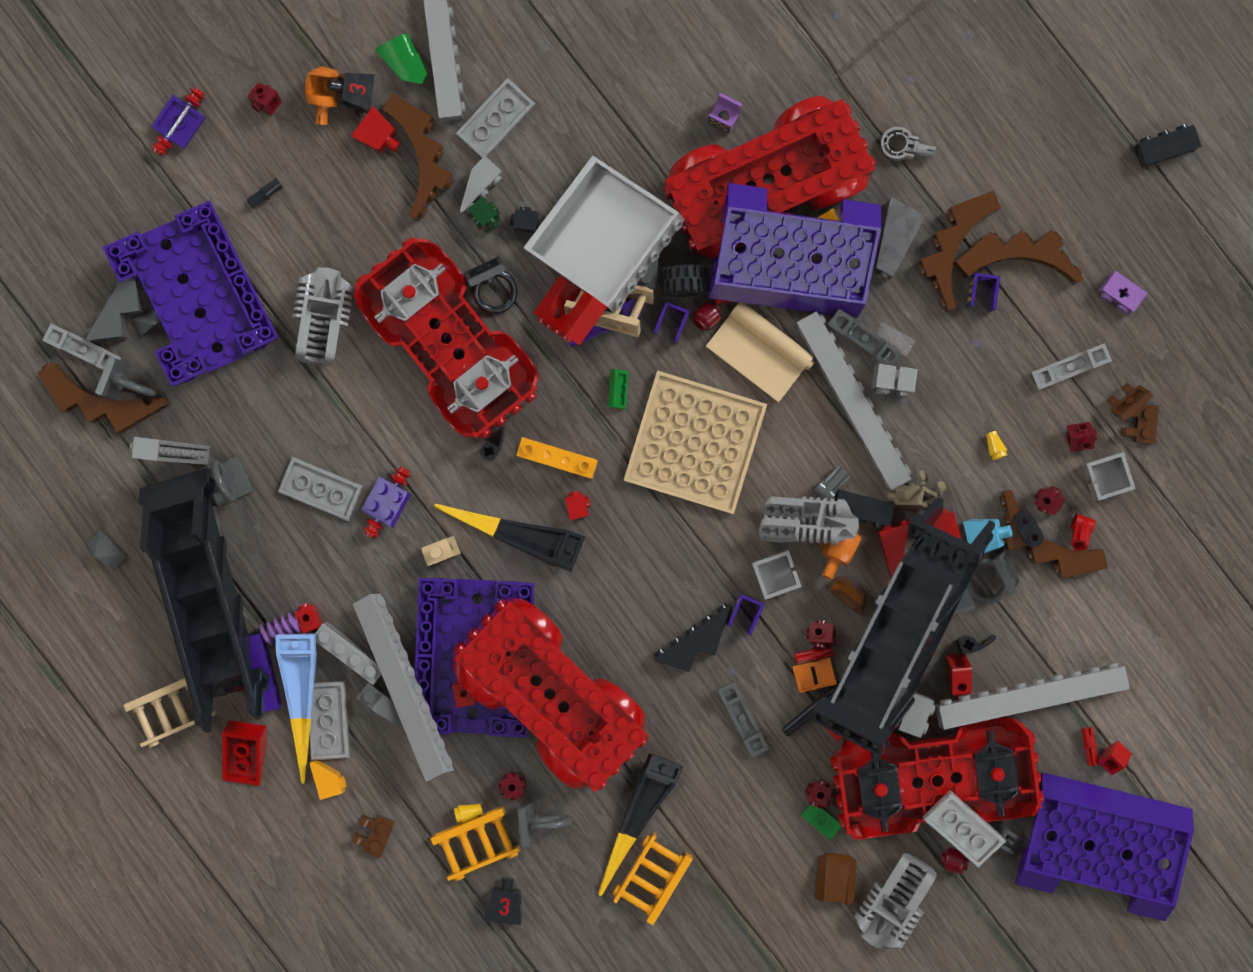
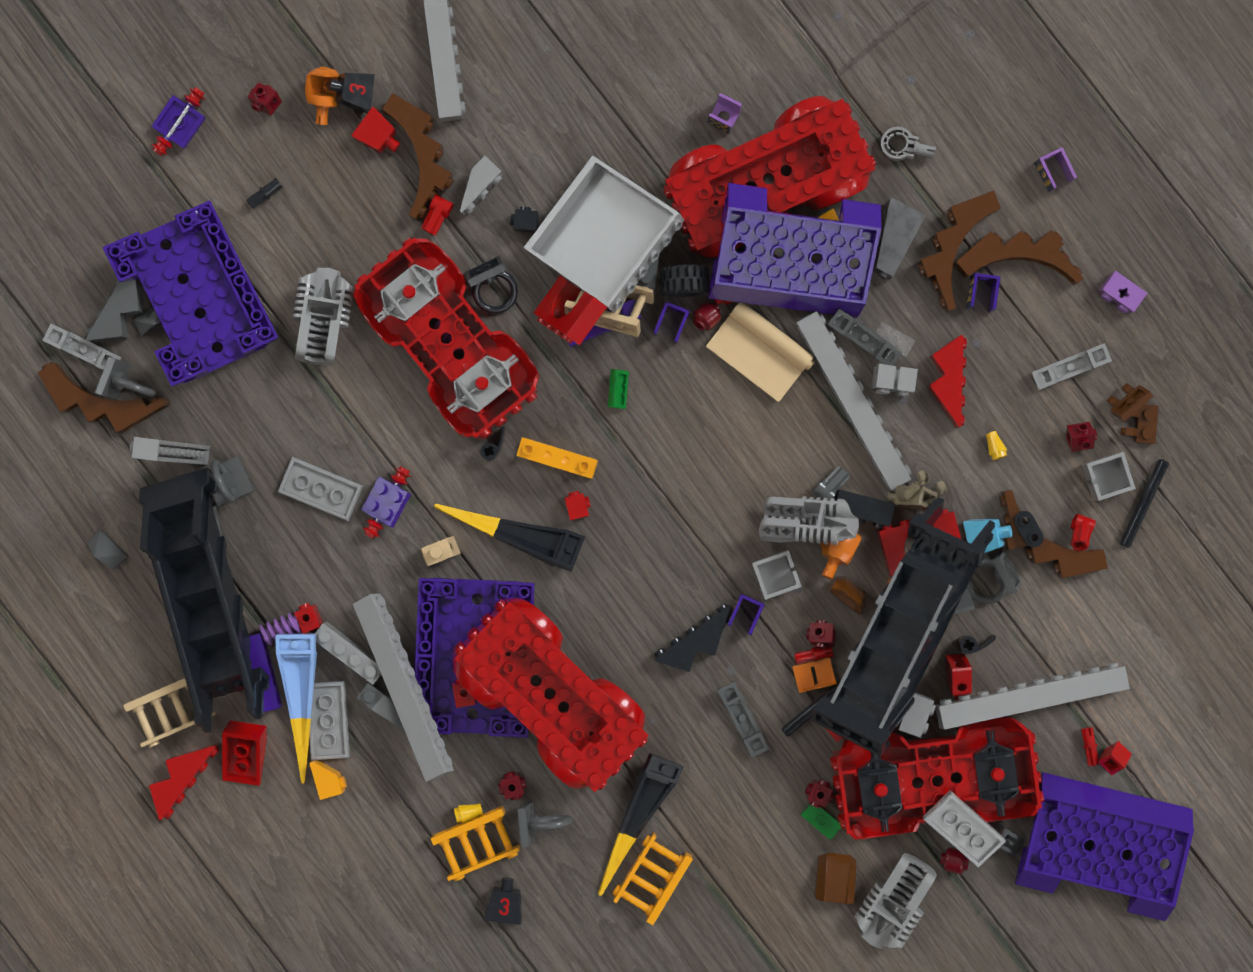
reddish brown plate [352,814,395,858] -> none
green panel [375,33,427,85] -> none
light grey tile [455,78,536,159] -> none
dark green brick [468,196,500,232] -> none
tan plate [624,370,767,514] -> none
dark red brick [1034,485,1067,516] -> none
black brick [1134,124,1202,168] -> none
none -> red slope [149,743,220,820]
none -> red piece [421,195,454,236]
none -> red slope [927,335,967,428]
none -> medium lavender piece [1034,147,1077,192]
none -> black axle [1120,459,1169,548]

